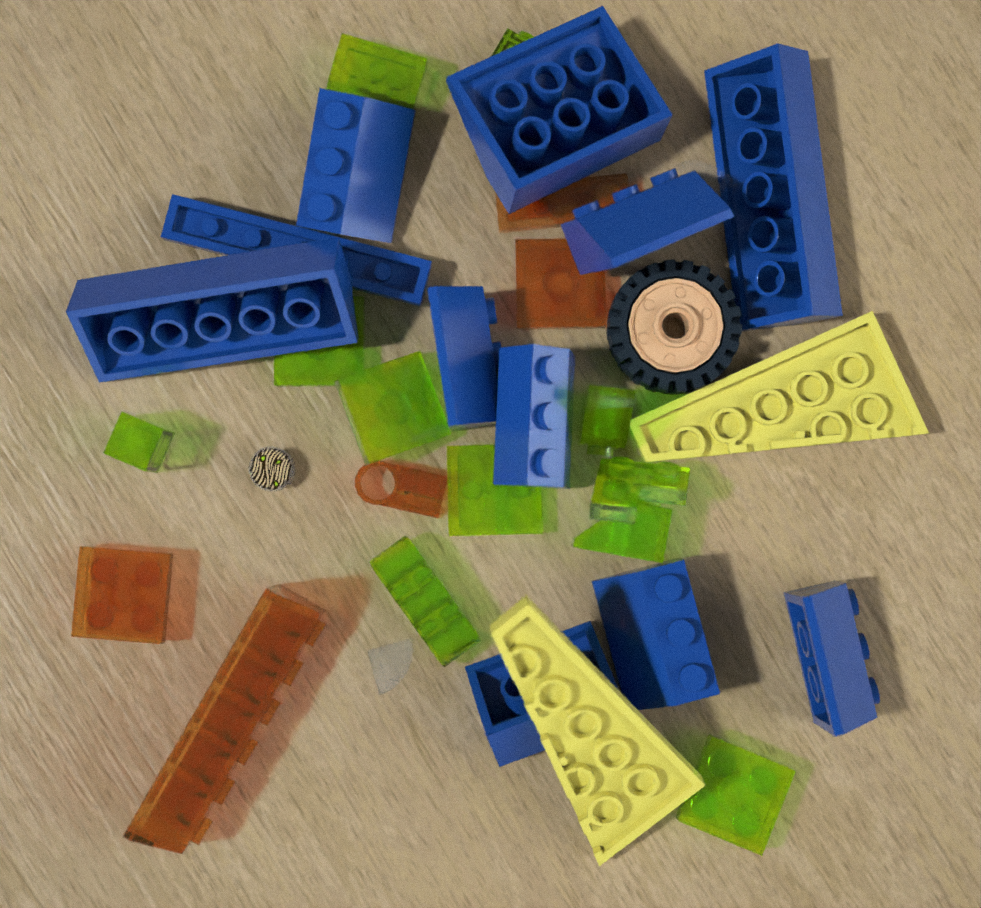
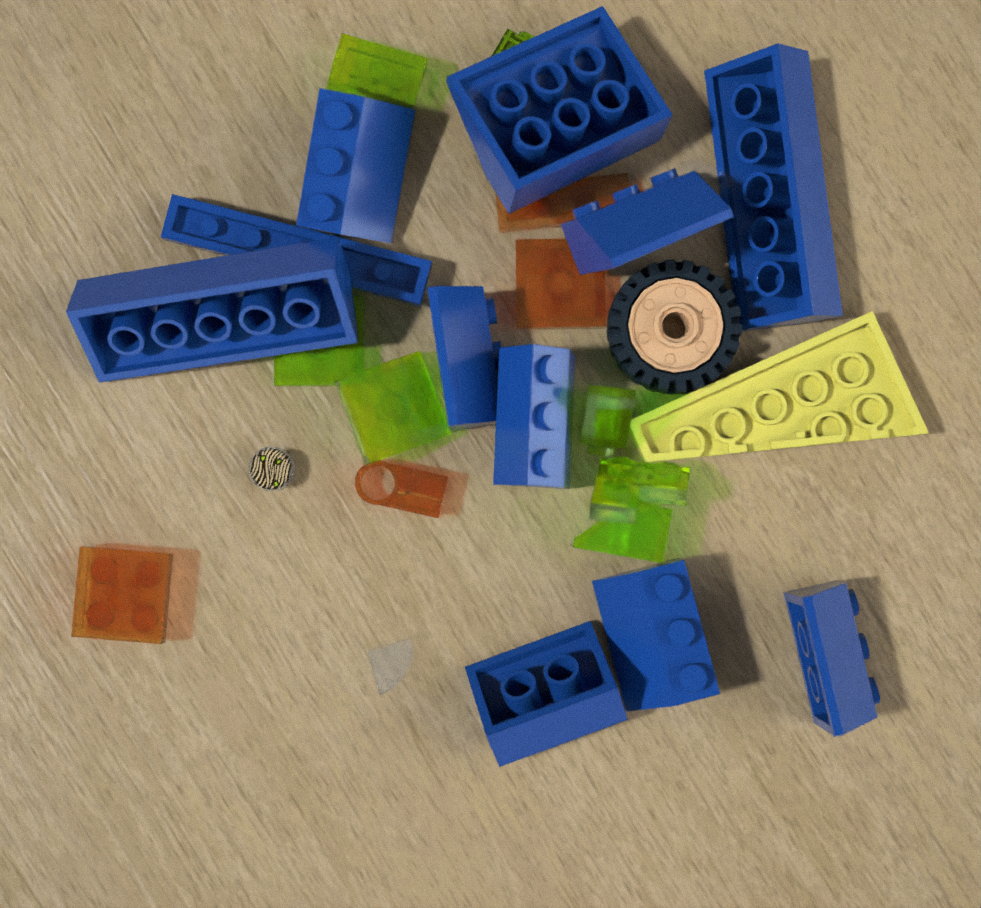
clear neon green brick [103,411,175,473] -> none
clear orange slope [123,584,327,854] -> none
clear neon green beam [369,535,481,667] -> none
clear neon green slope [447,445,544,536] -> none
light yellow wing [490,596,705,866] -> none
clear neon green plate [676,734,796,856] -> none

